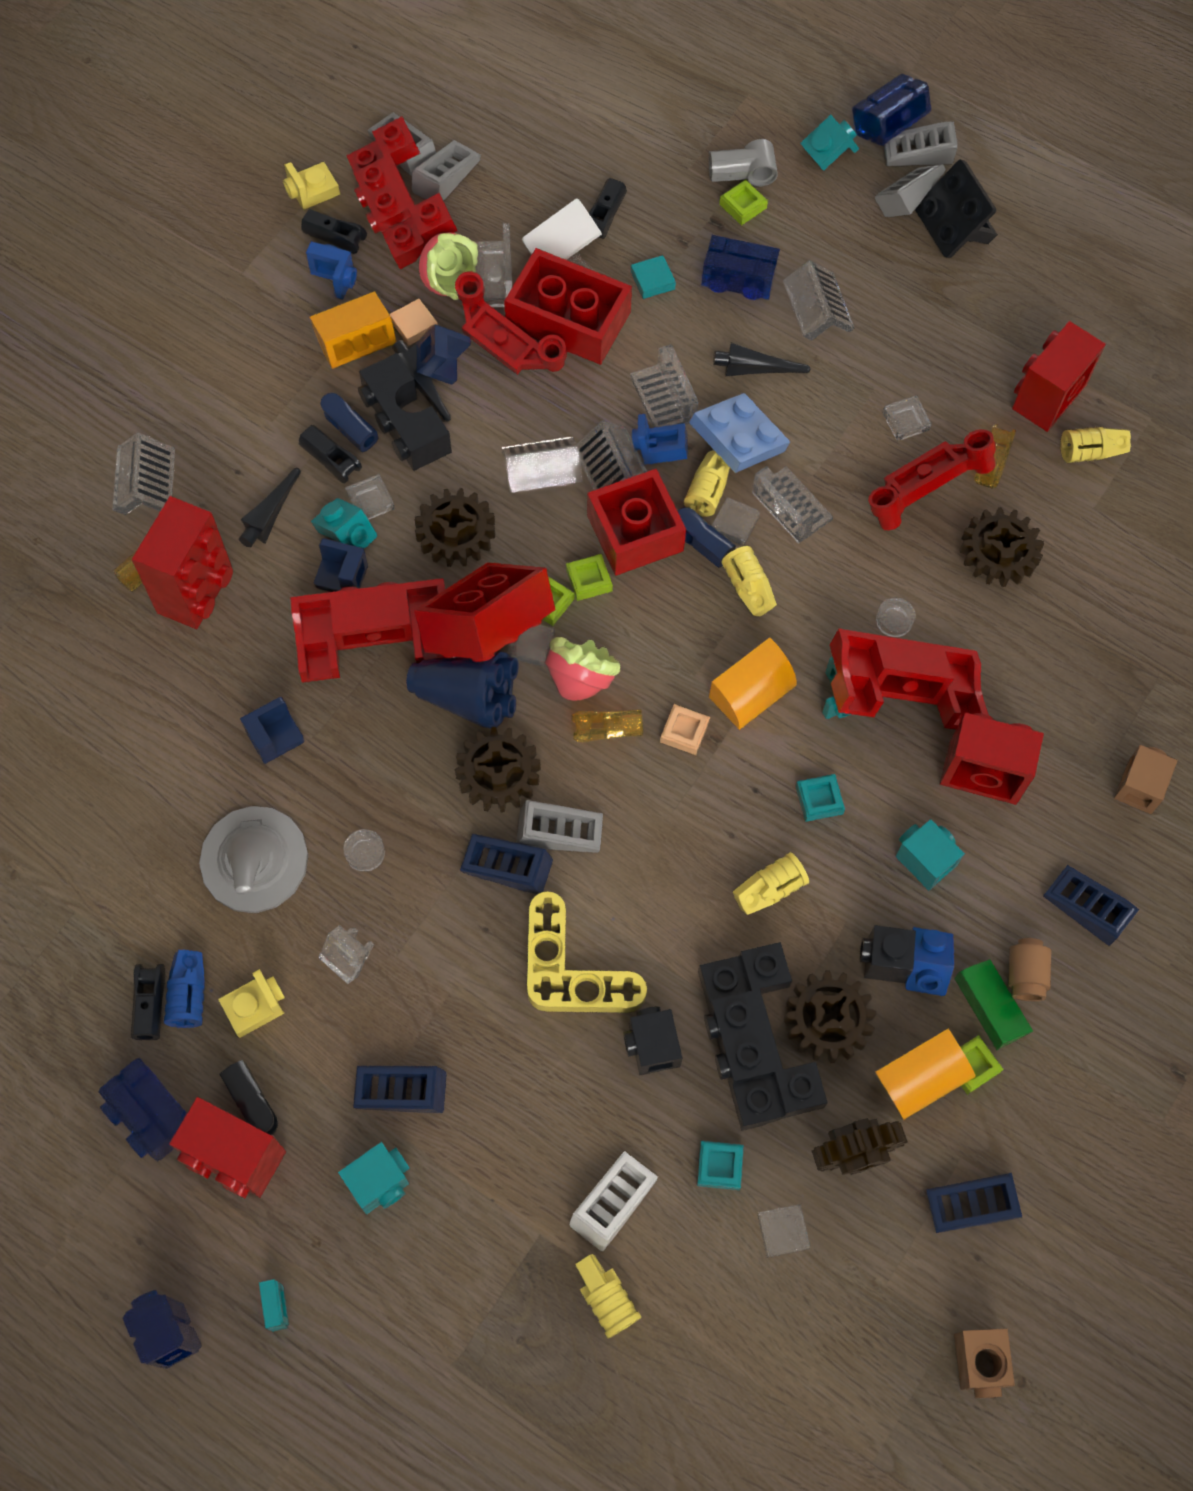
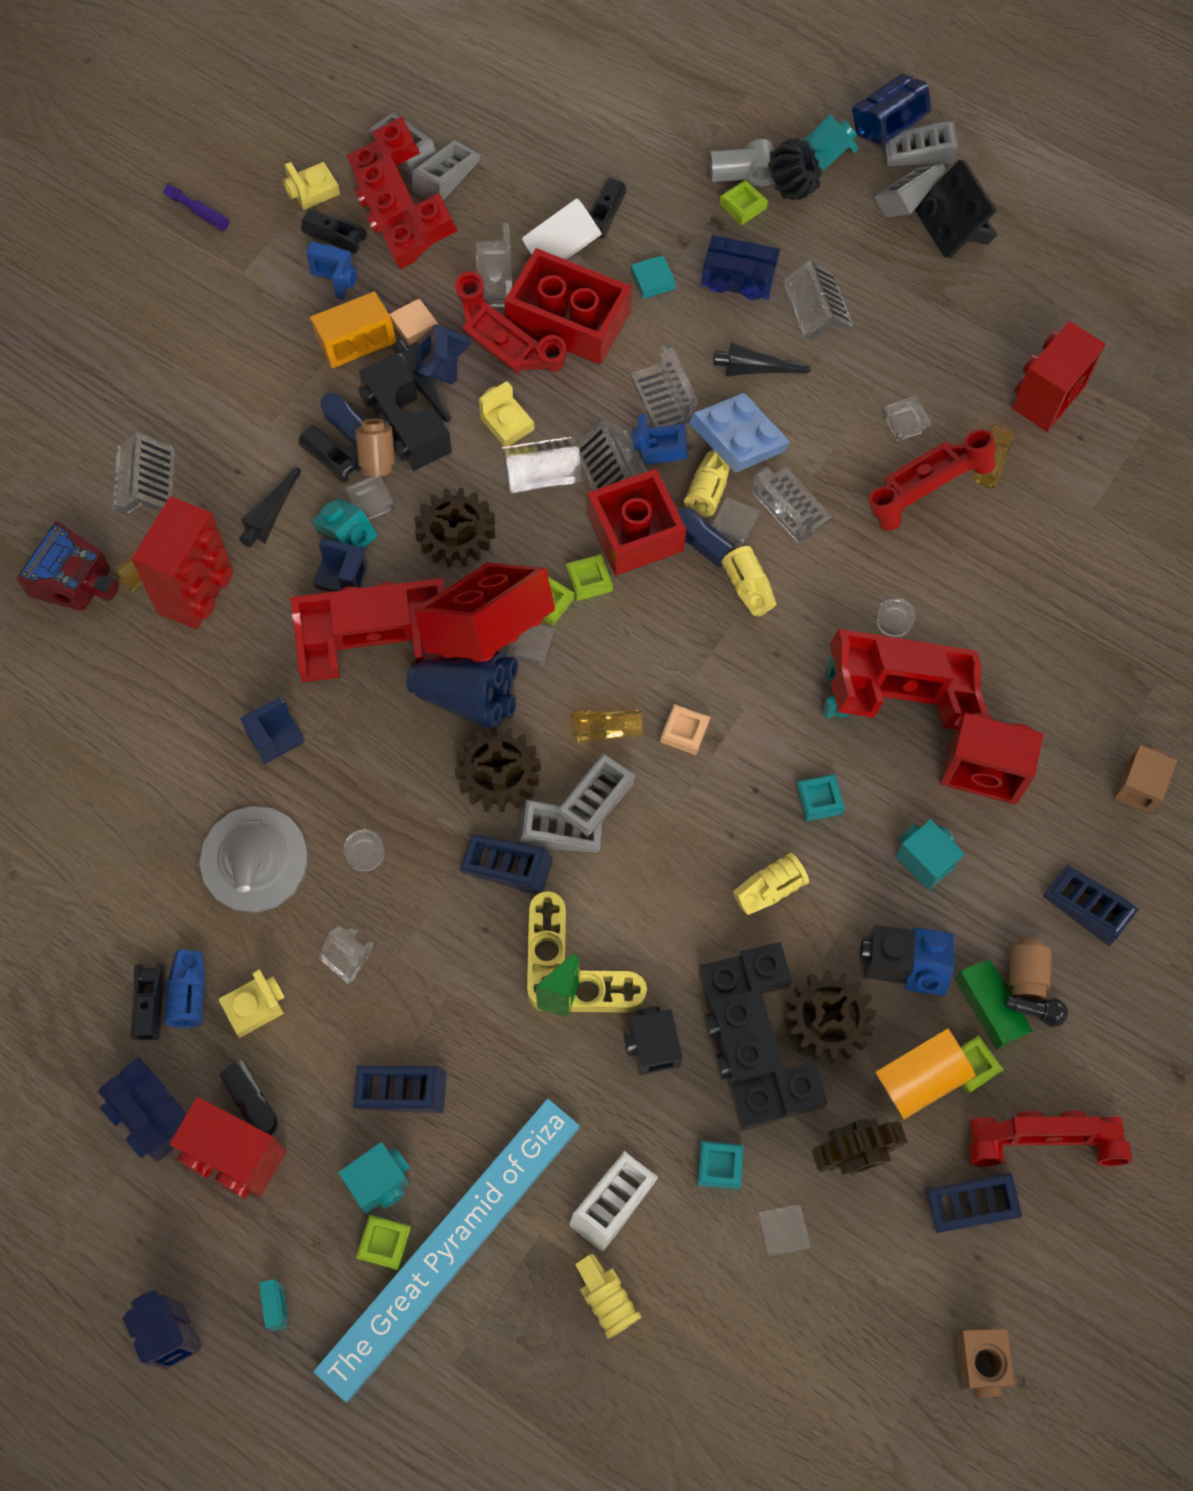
yellowish green hair [419,232,478,300] -> none
hair [545,637,620,701] -> none
light orange brick [709,637,797,730] -> none
dark brown gear [960,507,1044,587] -> none
light yellow hinge [1061,427,1131,463] -> none
none -> torso [17,521,119,611]
none -> dark purple piece [163,184,230,231]
none -> medium azure tile [313,1099,580,1403]
none -> medium nougat brick [355,419,395,476]
none -> lime tile [356,1215,412,1271]
none -> light yellow bracket [479,381,534,448]
none -> green slope [536,954,580,1017]
none -> light grey slope [556,753,635,836]
none -> black gear [768,138,822,201]
none -> red plate [968,1111,1133,1167]
none -> black piece [1005,995,1068,1027]

